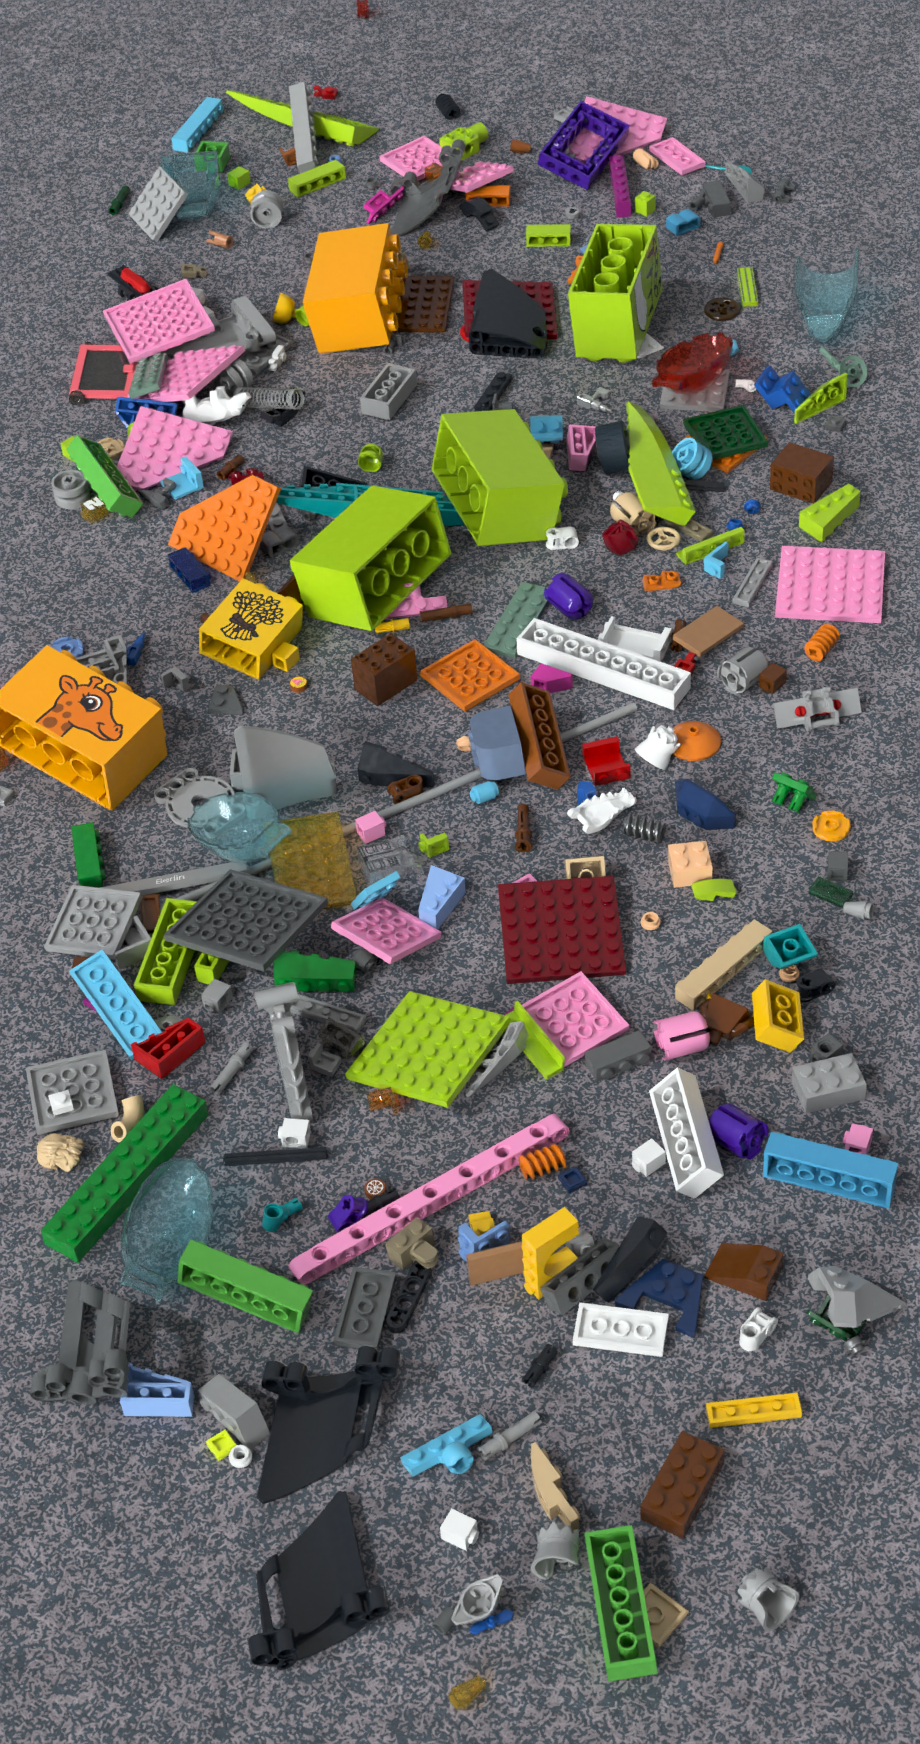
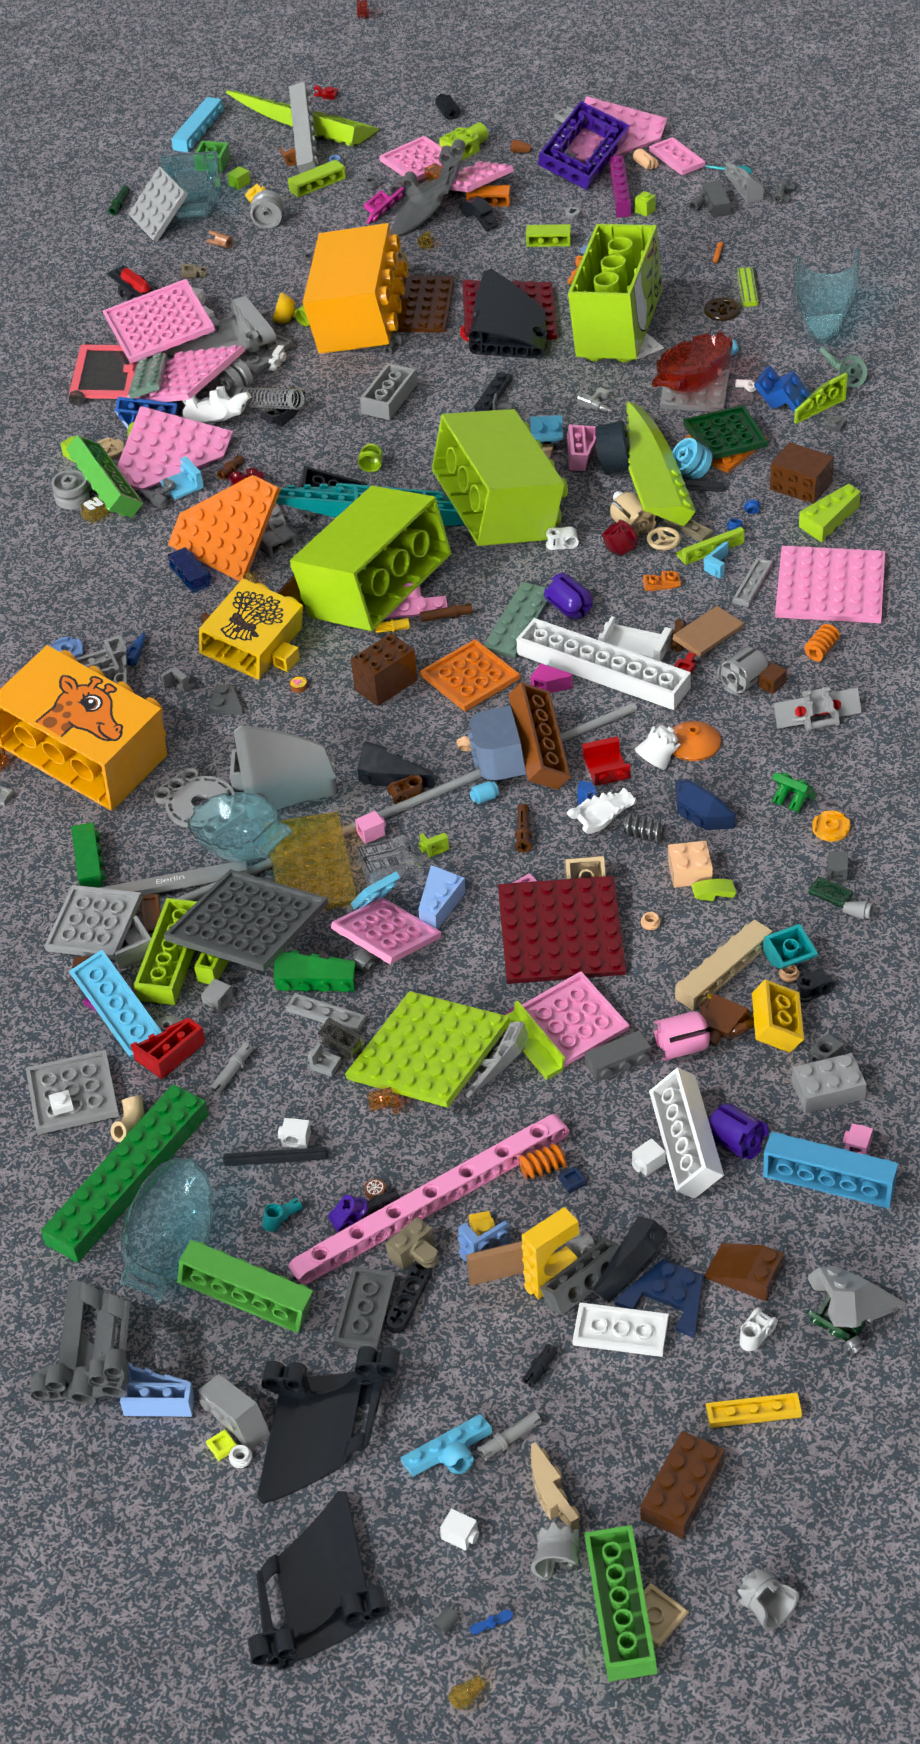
tan hair [37,1133,84,1172] -> none
light grey beam [254,982,313,1121] -> none
light grey hat [451,1574,504,1626] -> none
dark azure brick [666,209,700,236] -> none

